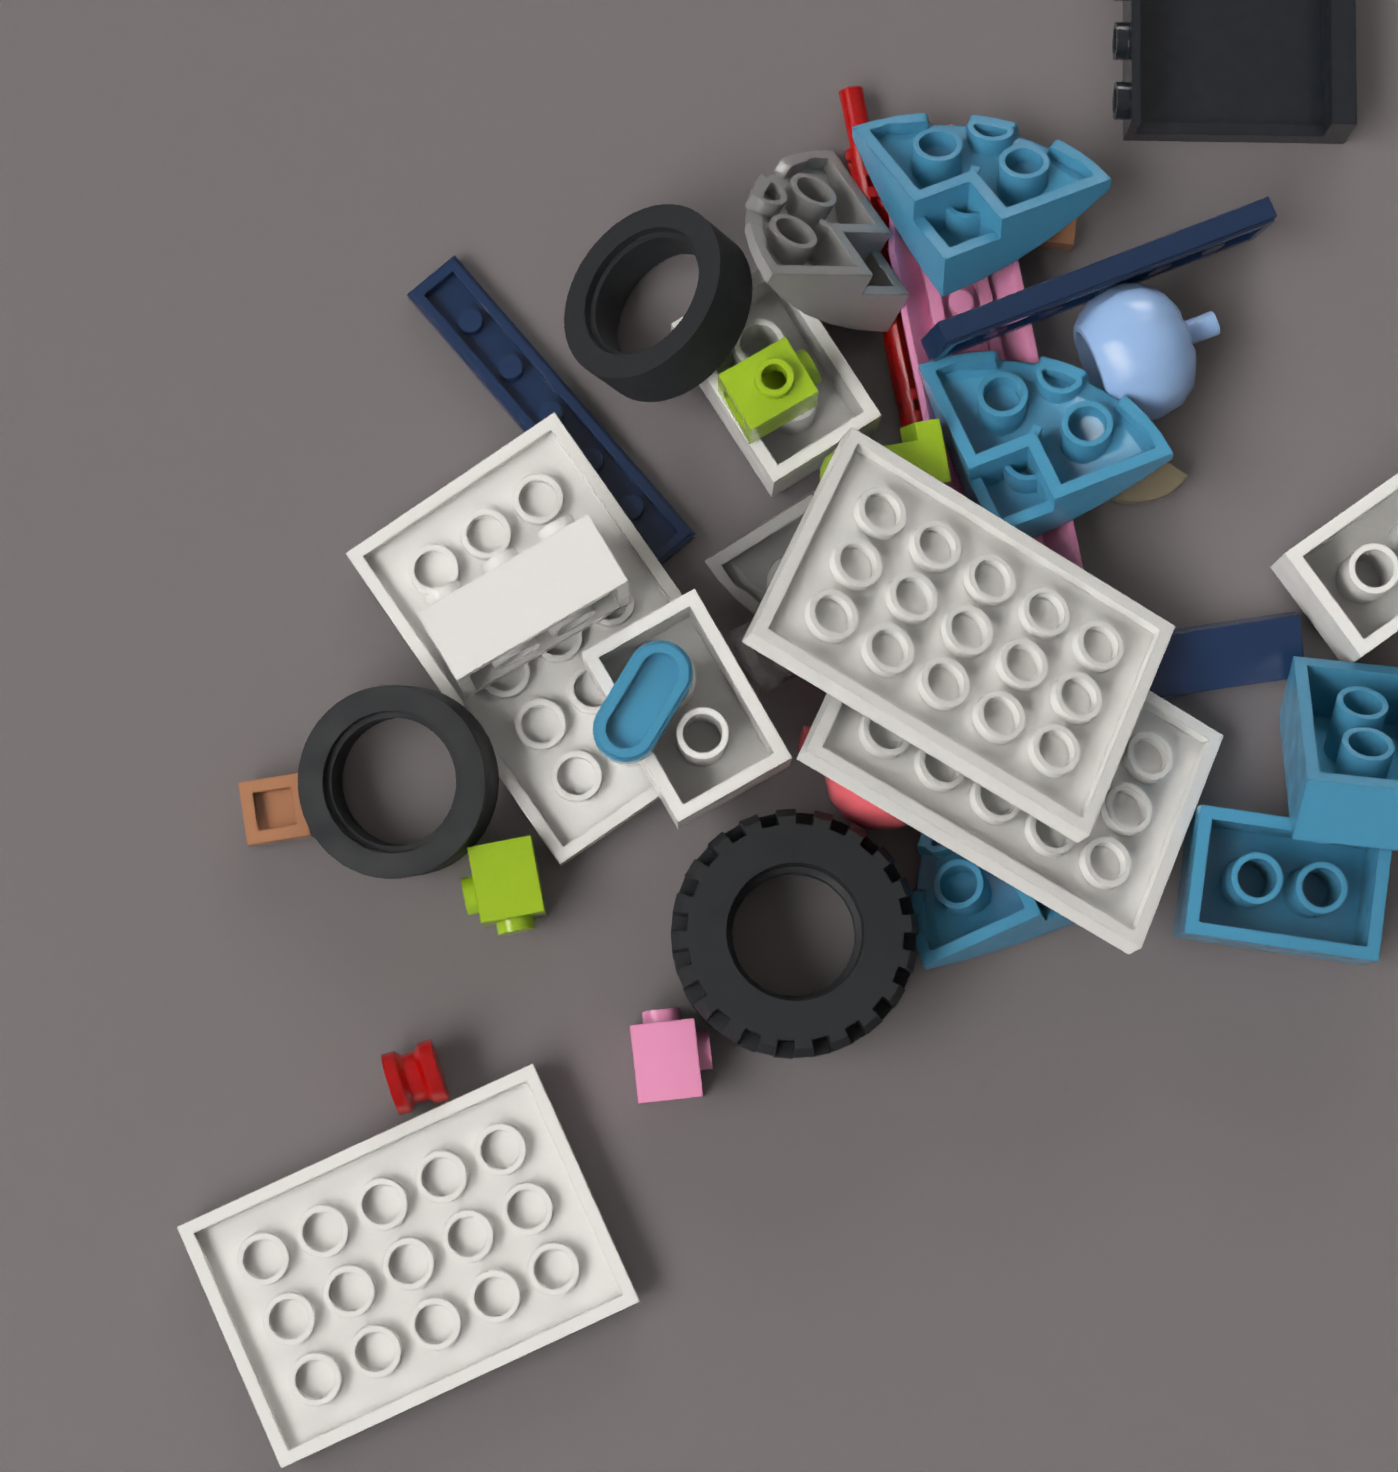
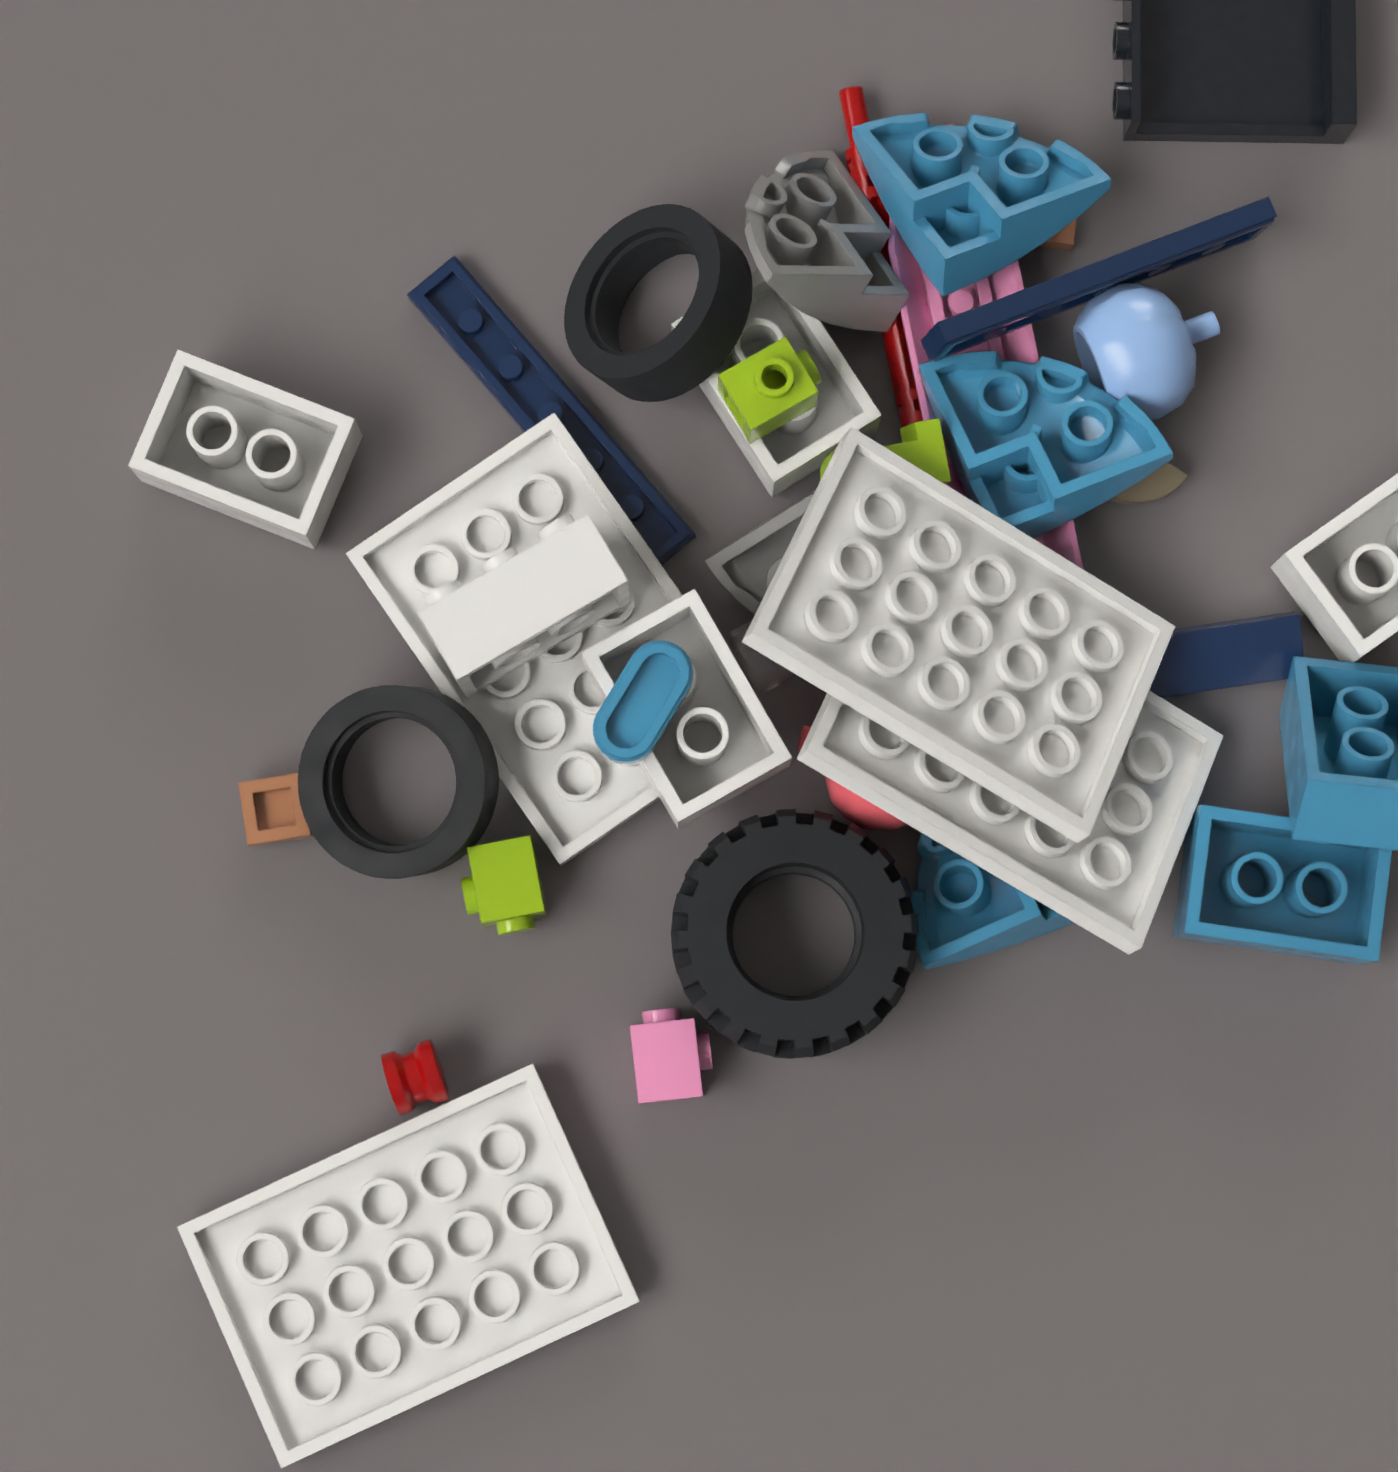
none -> white brick [128,350,363,550]

